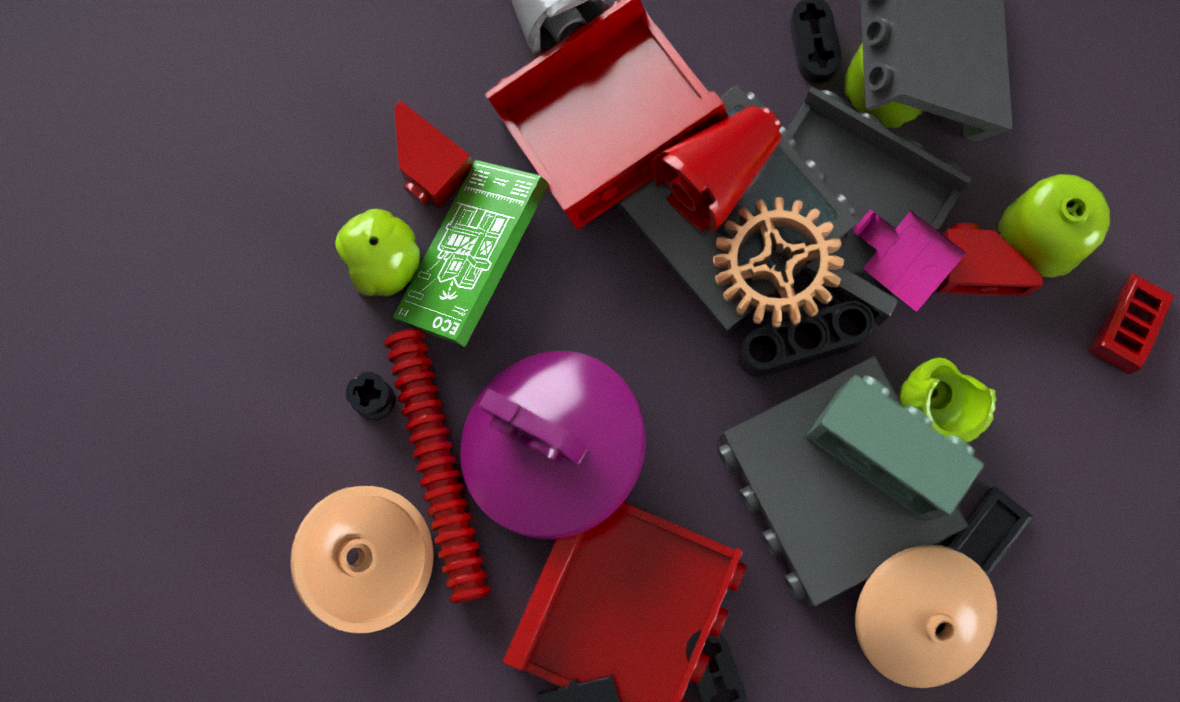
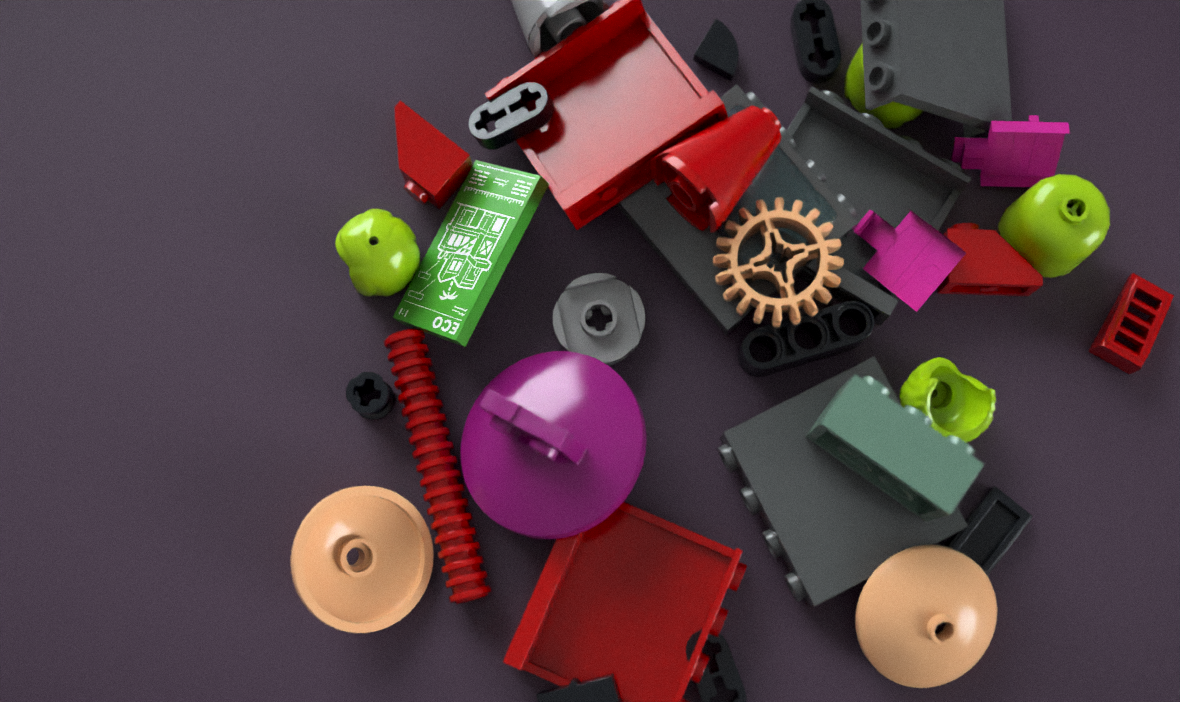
none -> black beam [468,82,554,150]
none -> light grey plate [553,273,645,366]
none -> black tile [693,19,738,81]
none -> dark pink piece [951,115,1070,187]

